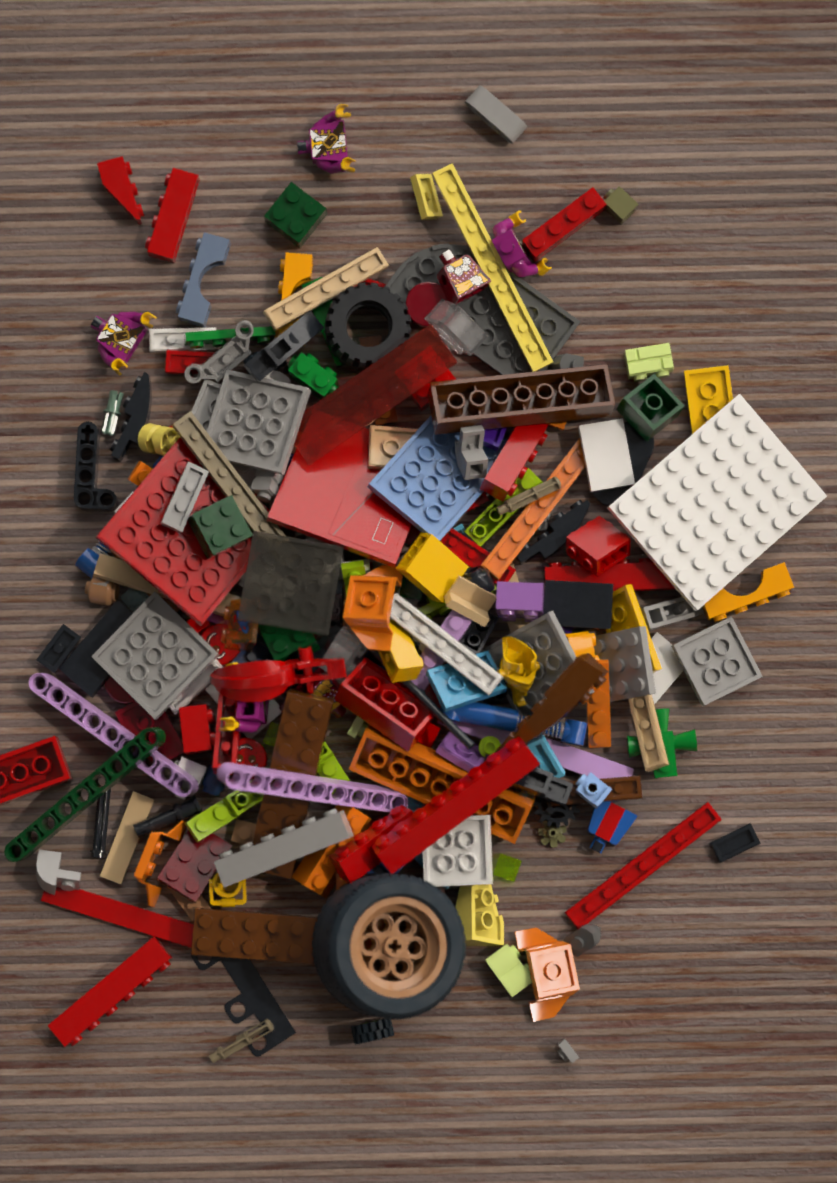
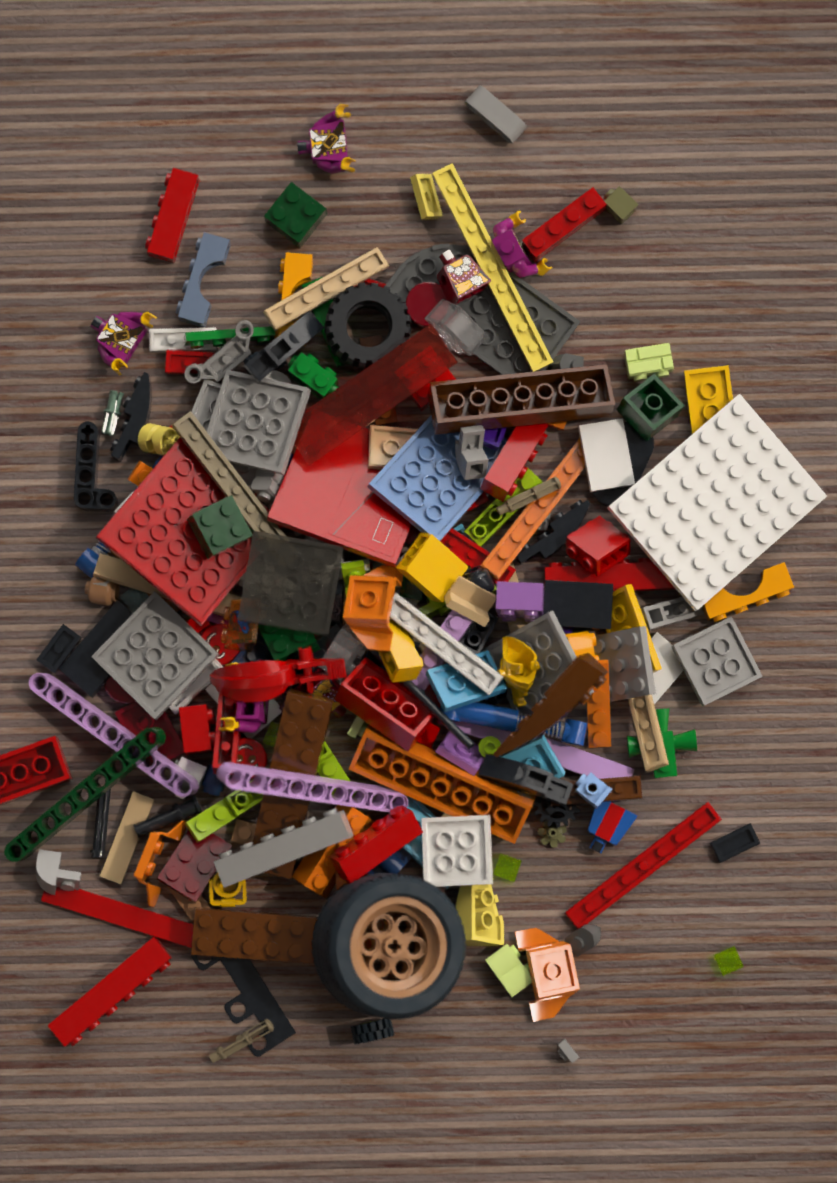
red slope [97,156,144,225] -> none
light grey plate [160,462,209,534] -> none
red brick [371,736,540,874] -> none
none -> clear neon green tile [713,946,744,976]

